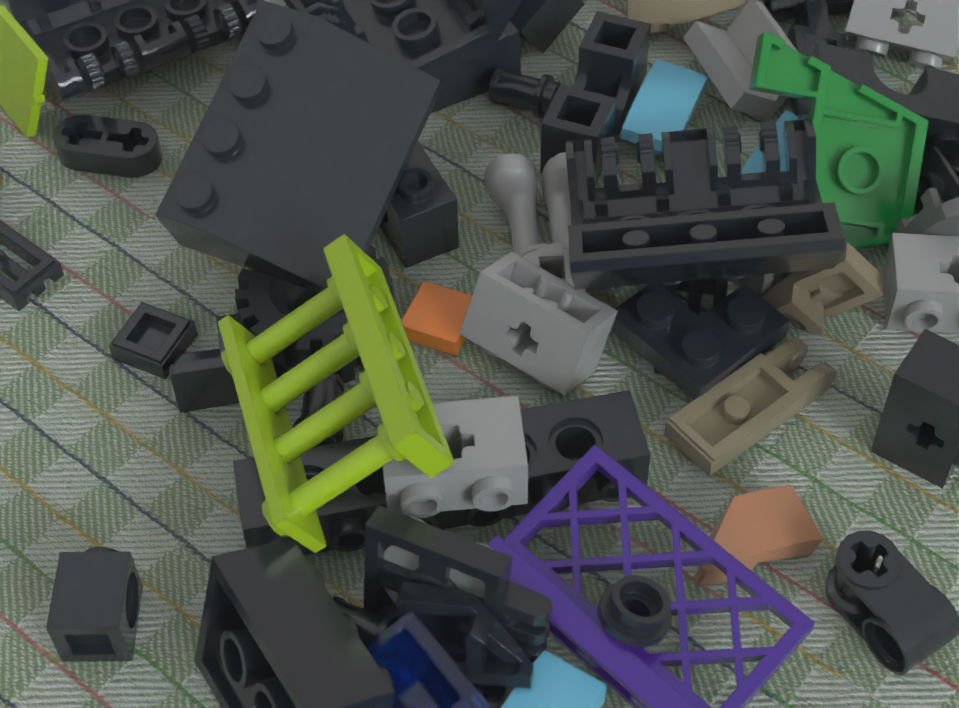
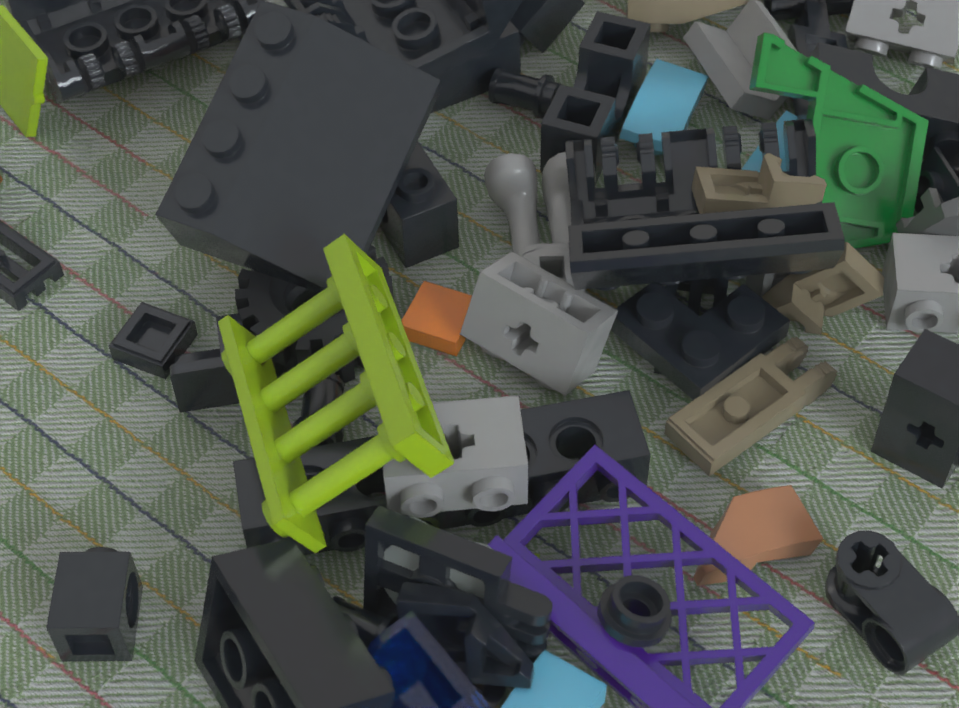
black beam [52,115,163,178] -> none
none -> dark tan slope [691,153,827,214]

